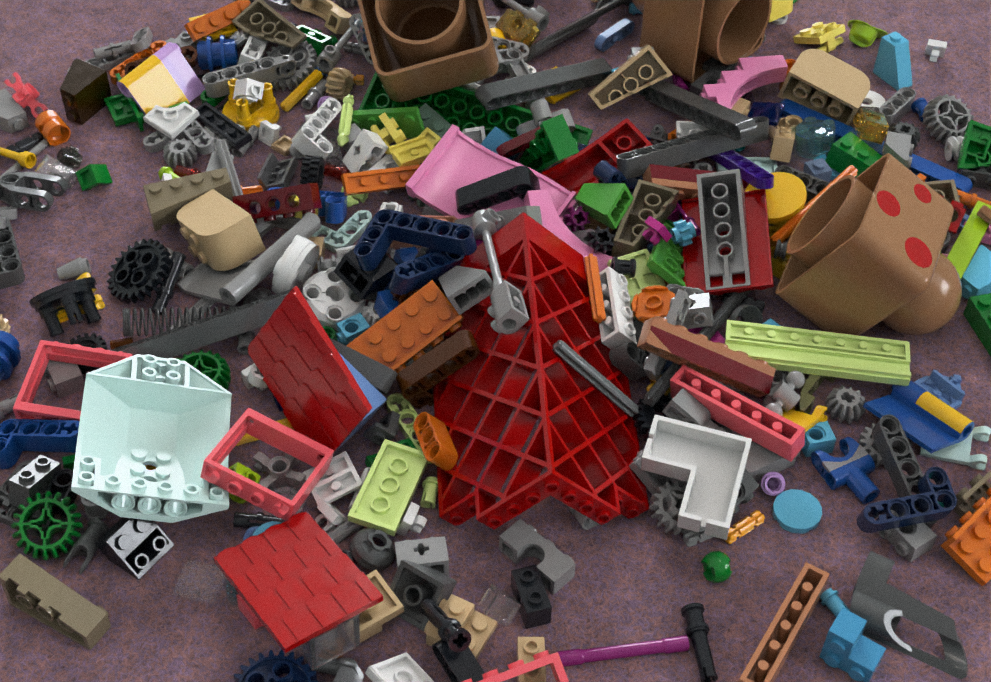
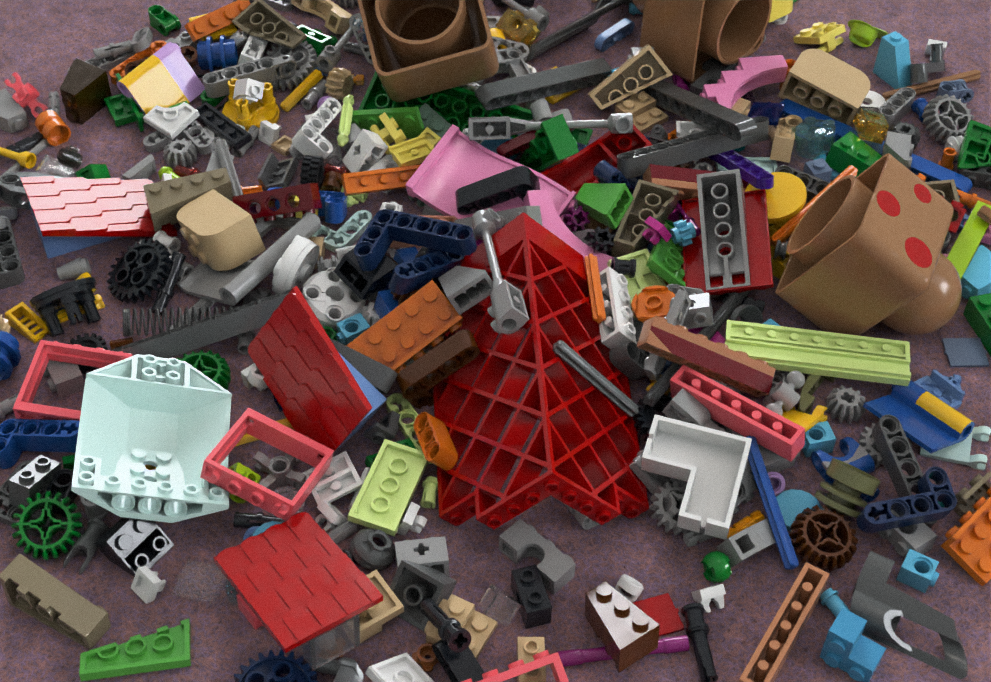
none -> yellow slope [4,301,49,344]
none -> piece [20,176,177,259]
none -> light grey axle [48,91,60,116]
none -> bright green wing [79,618,191,681]
none -> light grey tile [122,154,157,180]
none -> white tile [131,566,166,604]
none -> green piece [148,5,181,37]
none -> white bush [152,230,181,251]
none -> reddish brown wheel [320,171,343,192]
none -> dark orange plate [412,643,439,672]
none -> light grey bar [468,113,633,140]
none -> reddish brown wedge [585,581,660,673]
none -> tan plate [615,91,669,134]
none -> white tile [615,574,644,603]
none -> red piece [633,593,685,637]
none -> white tile [691,584,726,613]
none -> light grey slope [717,518,776,568]
none -> blue axle [746,436,799,570]
none -> reddish brown gear [789,505,858,572]
none -> olive wheel [814,458,881,518]
none -> medium nougat axle [882,69,981,102]
none -> medium azure brick [896,549,940,593]
none -> dark grey beam [910,43,945,83]
none -> sand blue piece [935,79,974,103]
none -> orange pin [938,147,957,170]
none -> sand blue piece [941,338,990,368]

